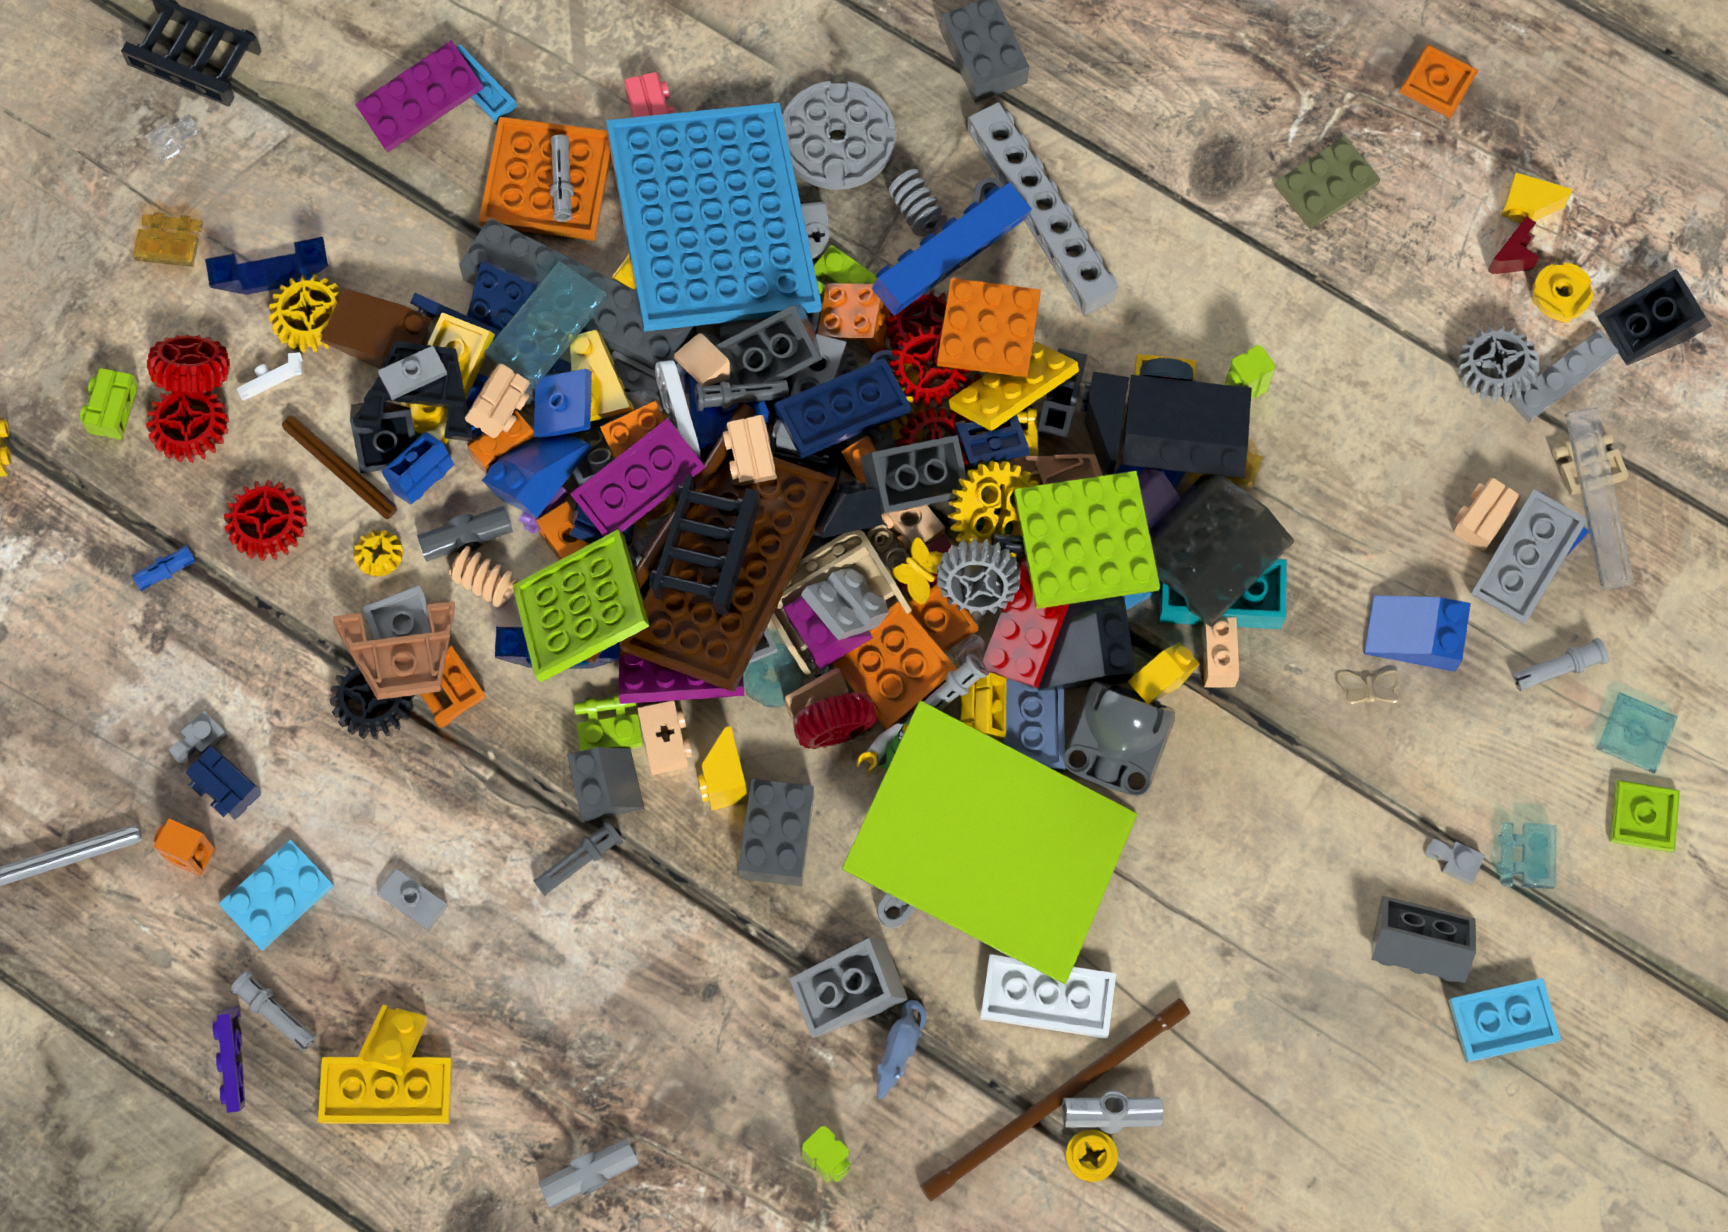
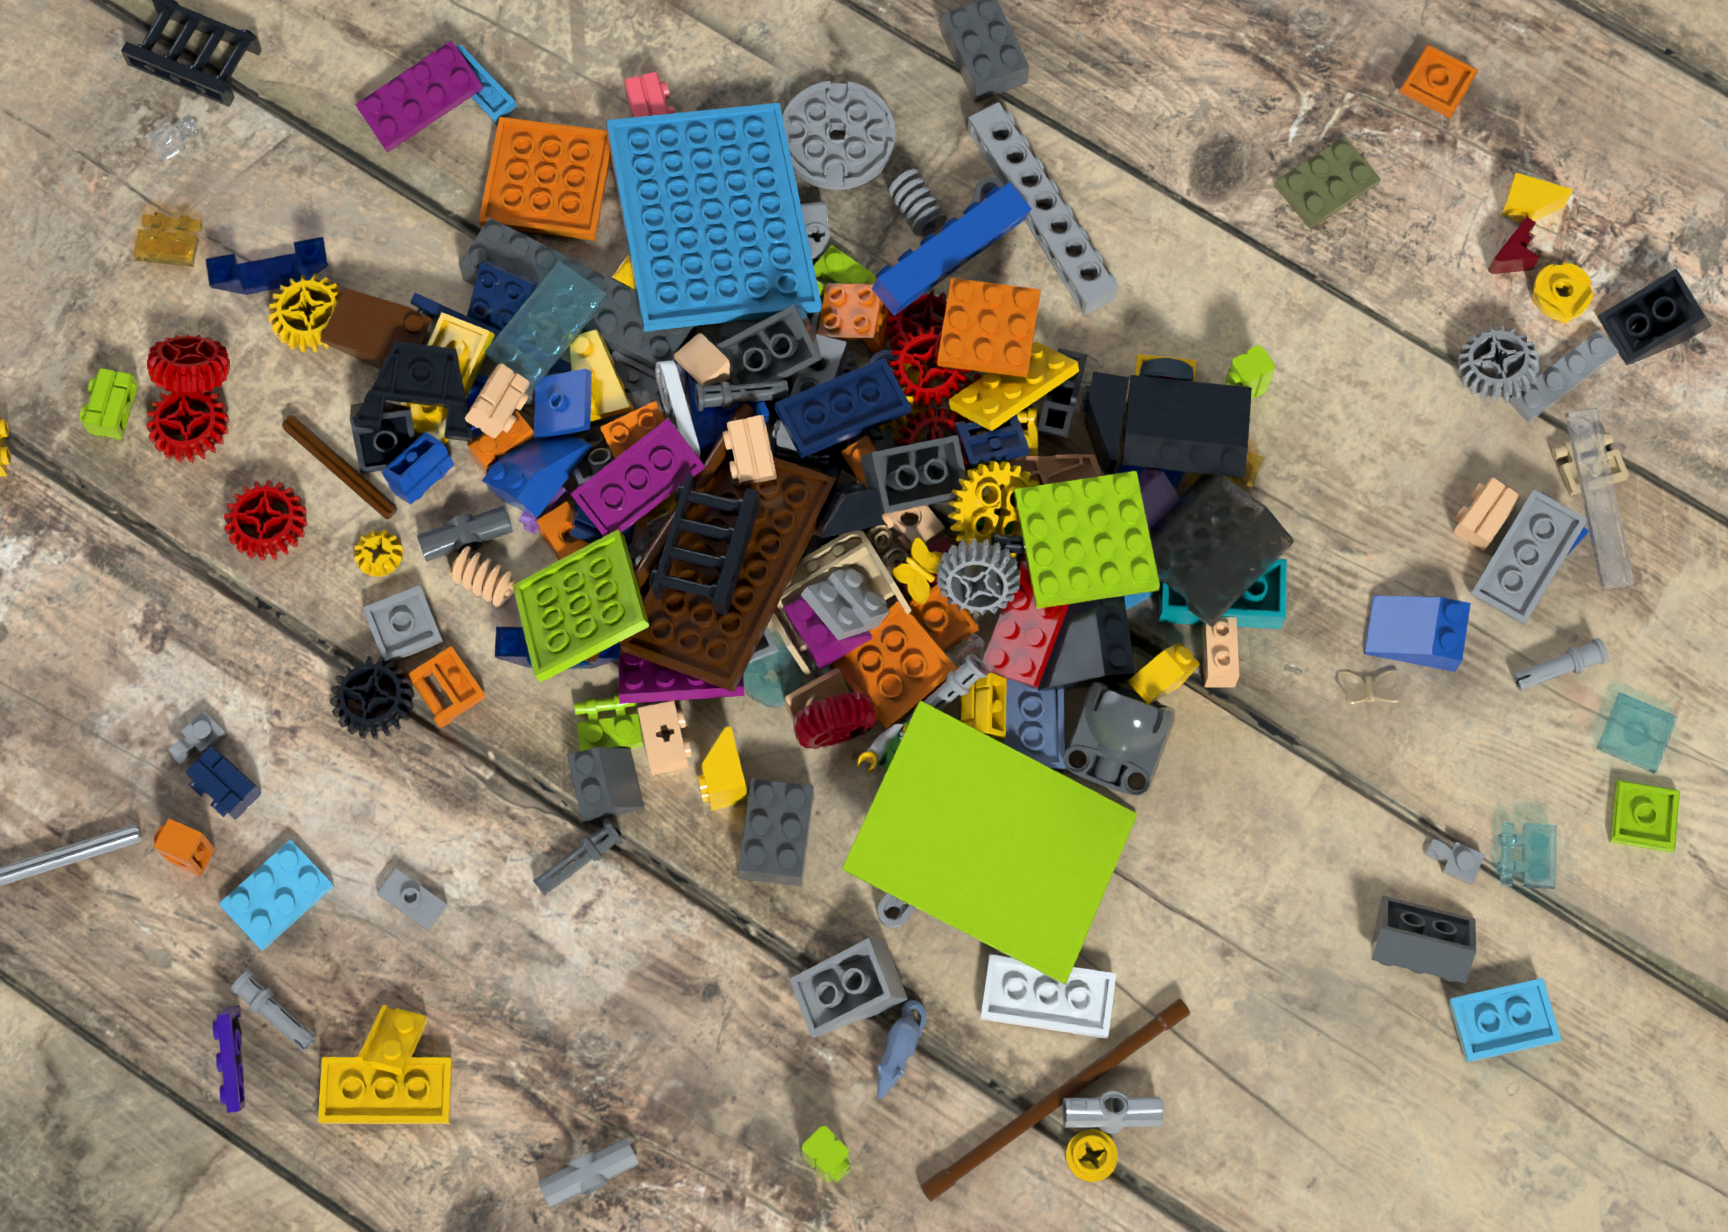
blue pin [132,545,196,592] -> none
white piece [236,352,303,401] -> none
nougat wing [333,601,455,700] -> none
light grey plate [378,346,447,400] -> none
light grey pin [550,134,574,222] -> none

